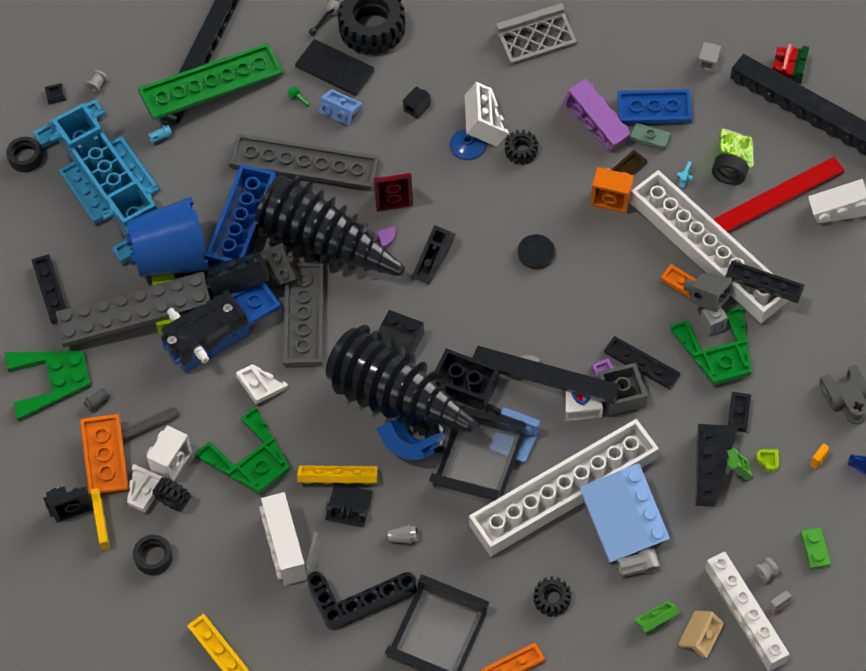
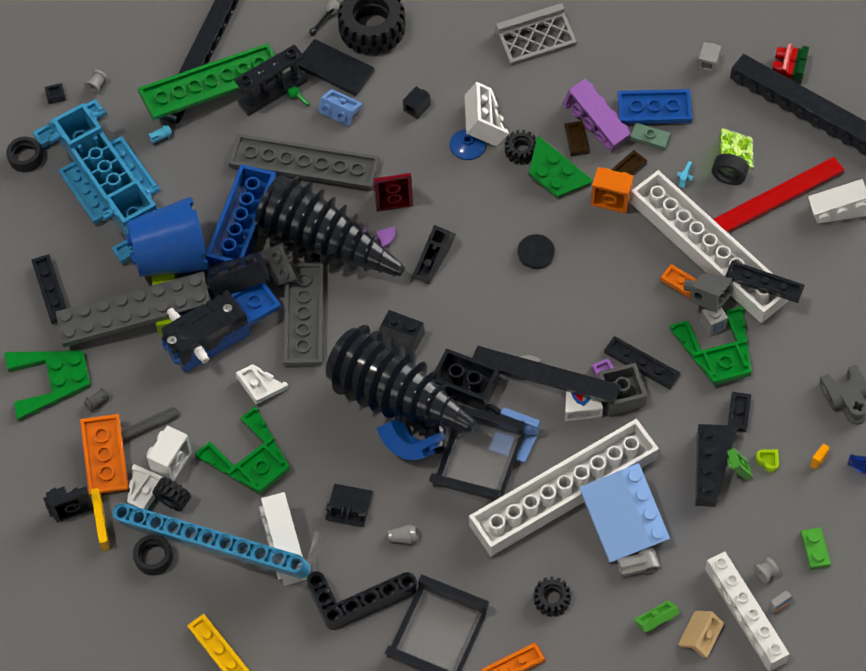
yellow plate [297,466,378,484] -> none
none -> dark azure beam [112,503,311,578]
none -> black fence [234,44,308,116]
none -> green wing [528,136,593,198]
none -> dark brown tile [564,121,589,157]

